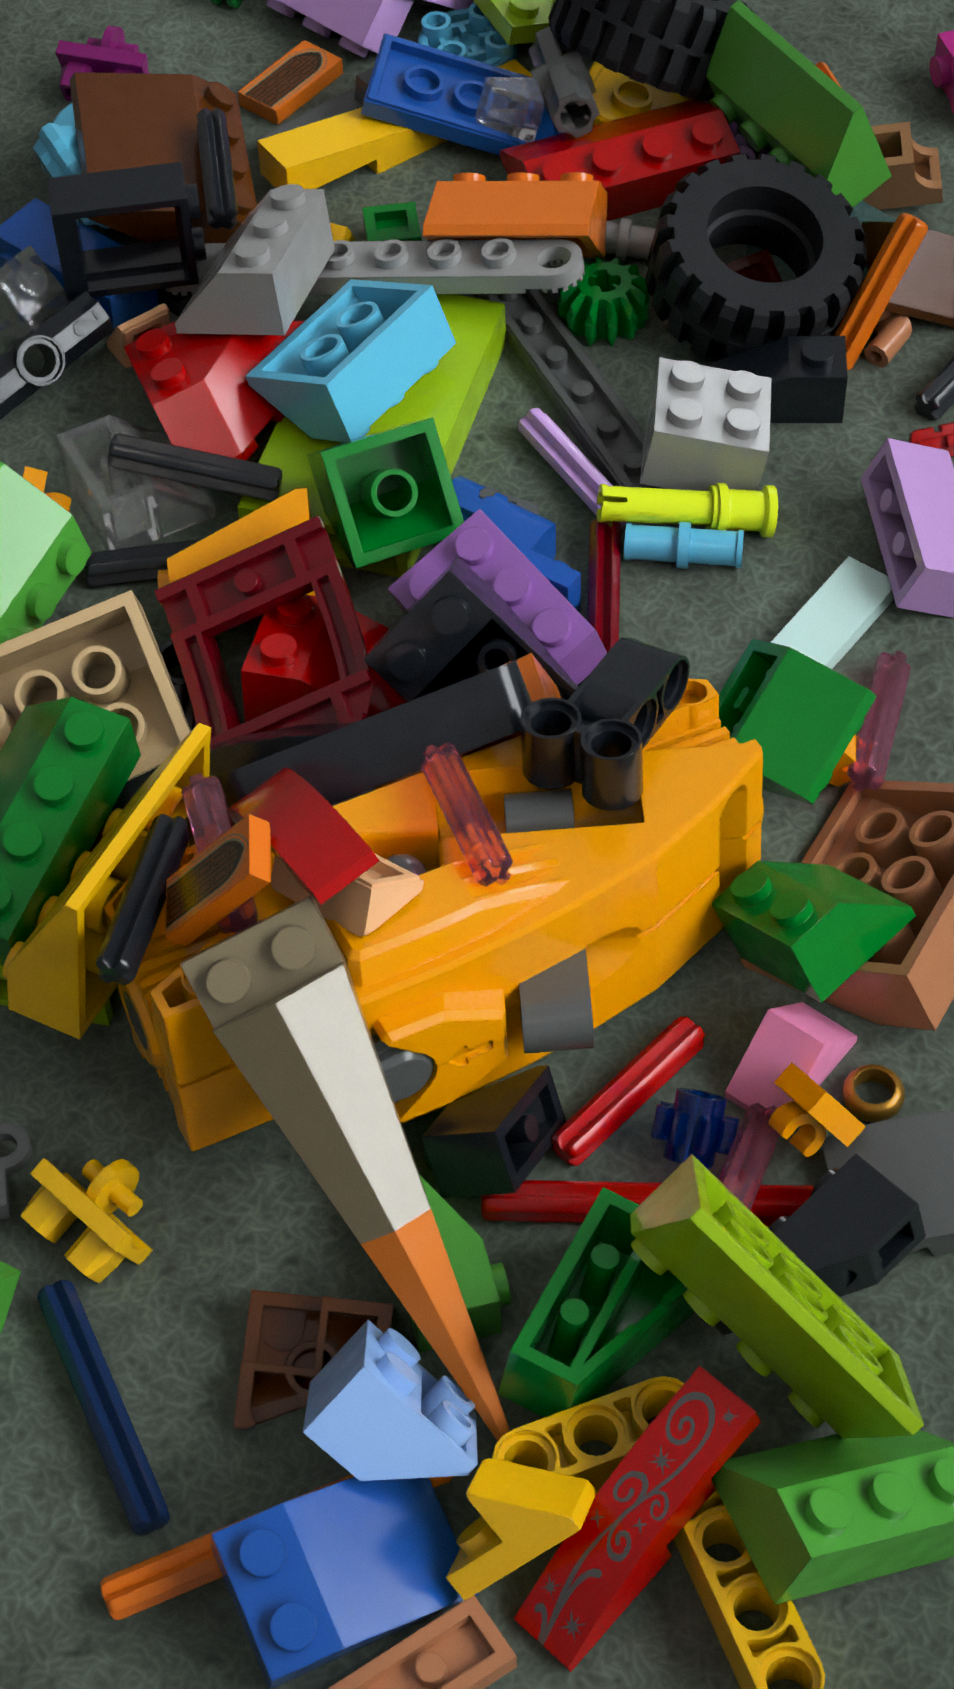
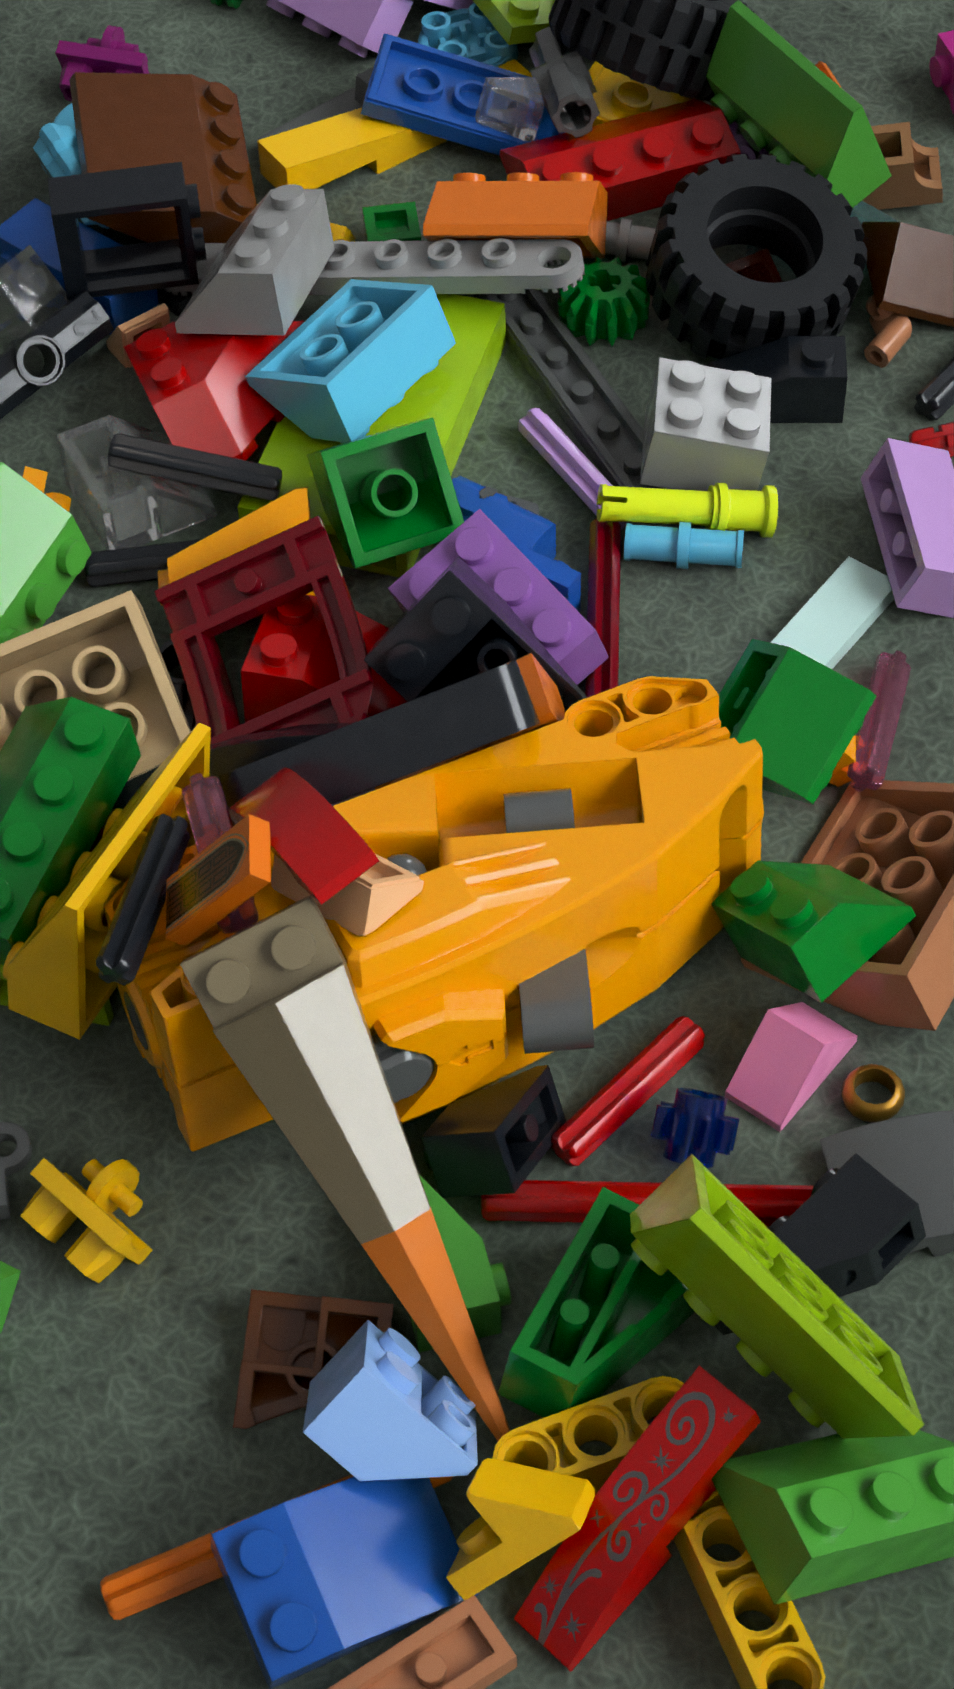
dark blue axle [37,1279,170,1536] -> none
black axle [197,108,238,230] -> none
tile [238,40,343,126] -> none
clear pink axle [421,743,513,887] -> none
black piece [520,637,690,811] -> none
clear pink axle [718,1103,780,1210] -> none
light orange tile [768,1062,866,1158] -> none
orange axle [834,213,928,370] -> none

